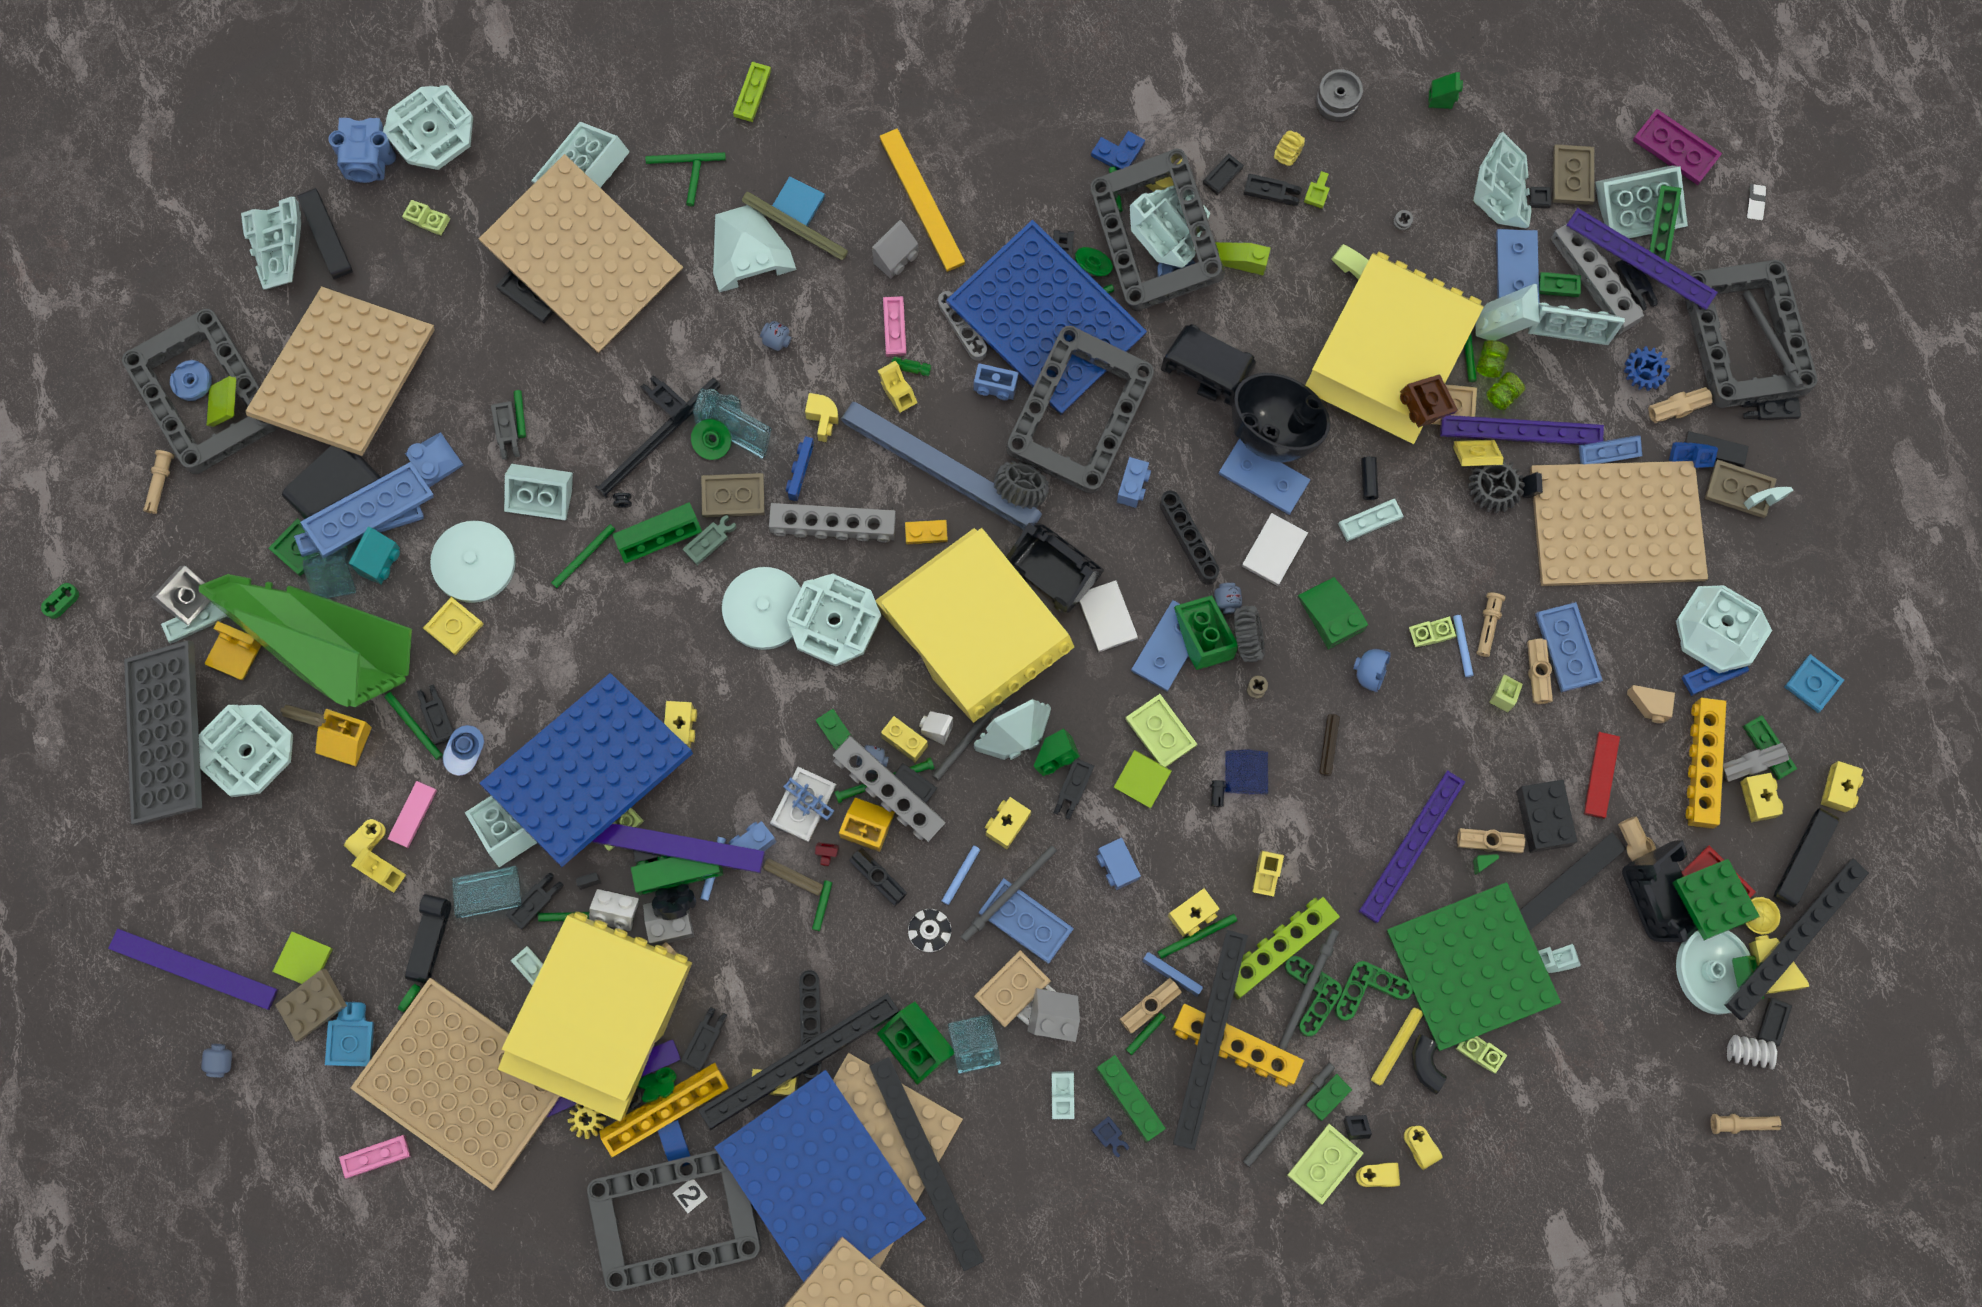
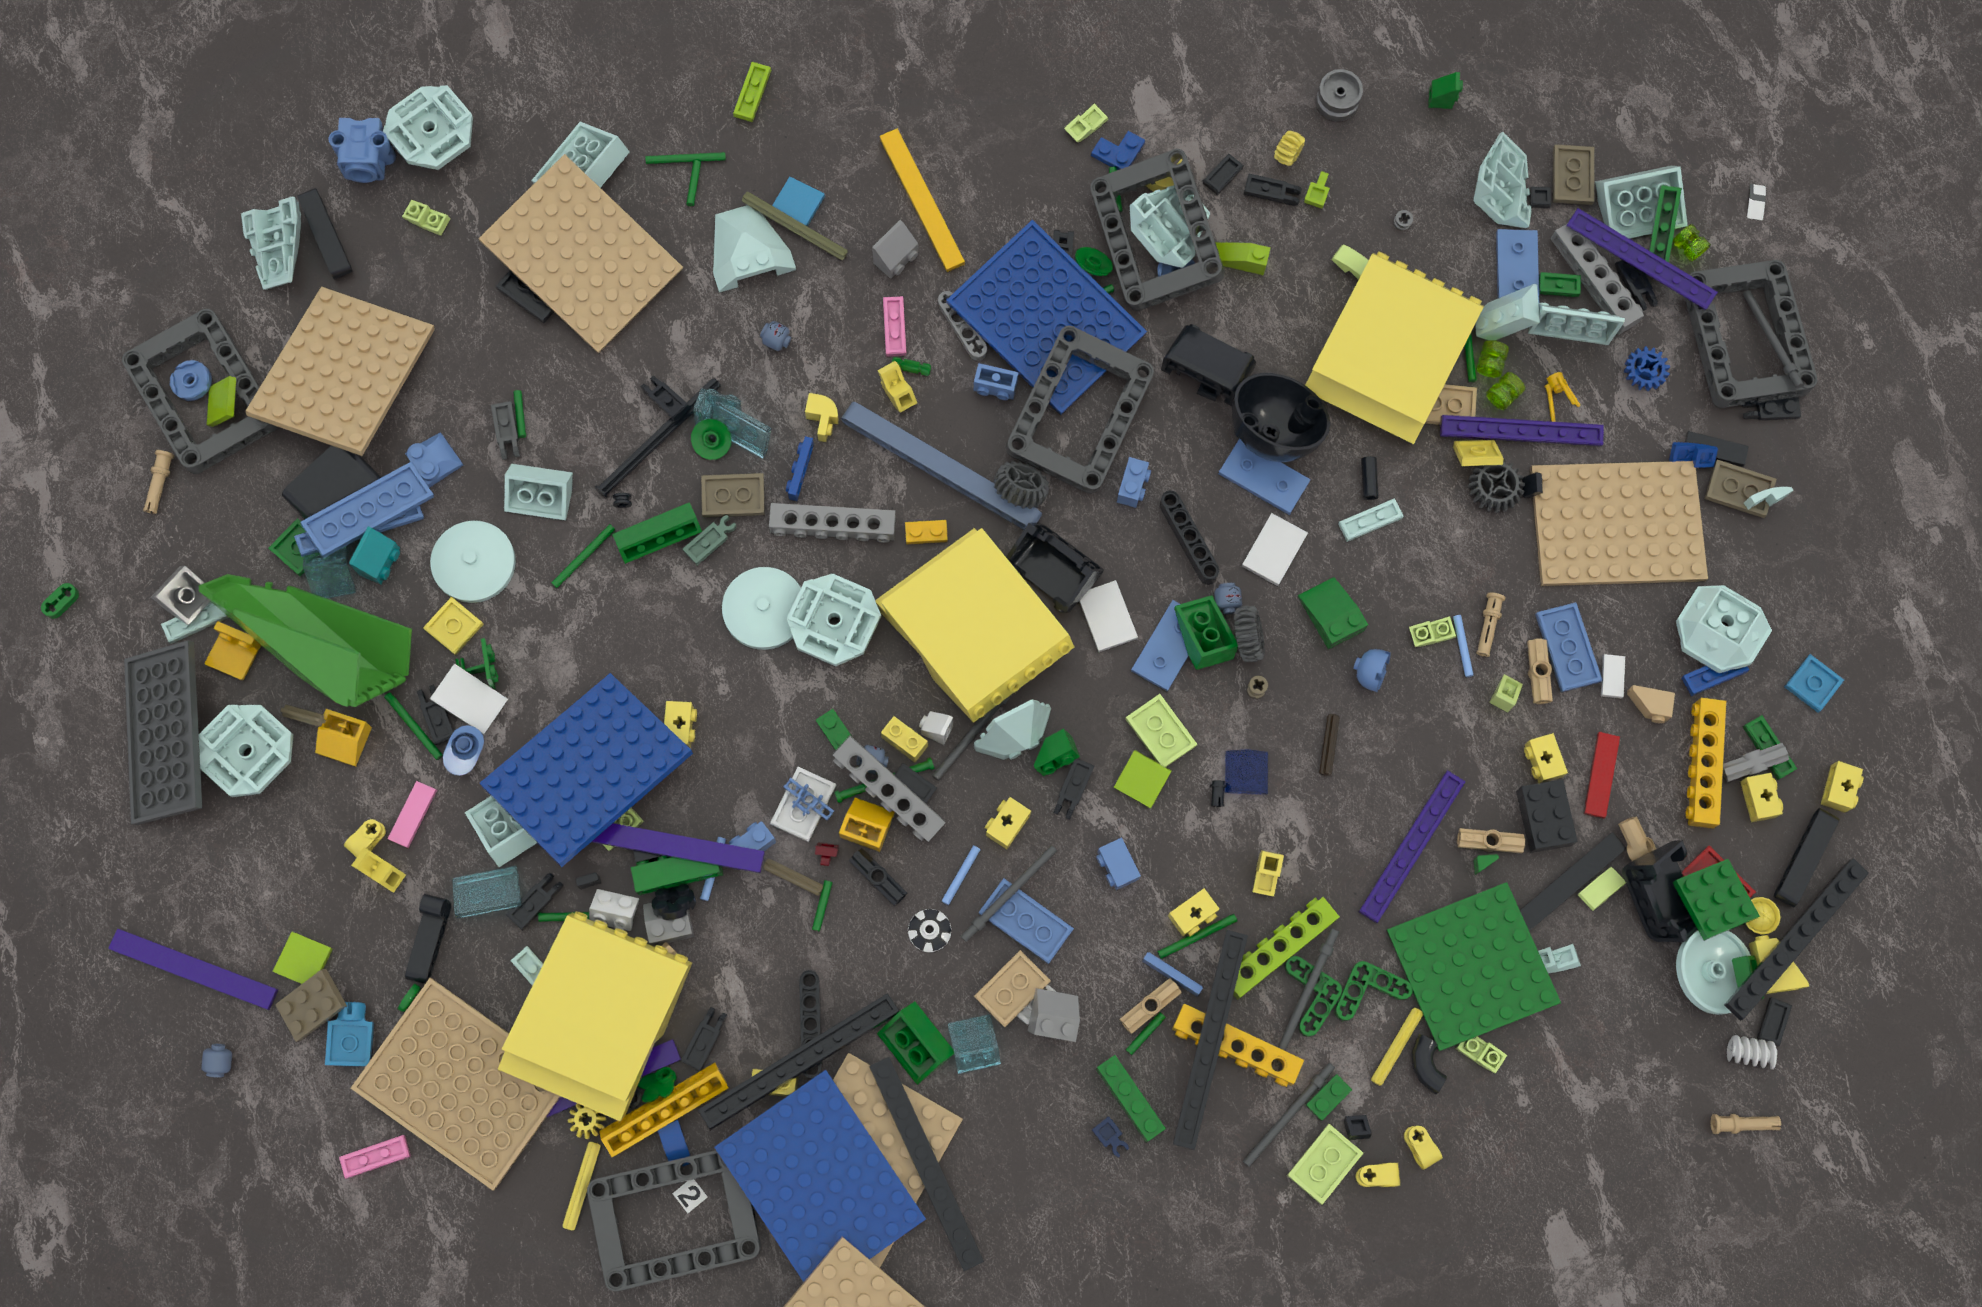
light aqua slope [1052,1071,1074,1119] -> none
reddish brown plate [1400,374,1458,428] -> none
medium blue tile [1579,435,1642,465] -> none
magenta plate [1633,109,1722,185] -> none
tan piece [1648,387,1713,423] -> none
none -> white tile [430,664,508,735]
none -> green plate [455,638,499,690]
none -> light yellow axle [562,1142,601,1230]
none -> yellowish green slope [1064,103,1109,143]
none -> light yellow brick [1524,733,1568,783]
none -> yellow plant [1545,372,1580,422]
none -> yellowish green slope [1578,867,1626,911]
none -> white tile [1601,654,1625,699]
none -> clear neon green wheel [1672,224,1711,262]

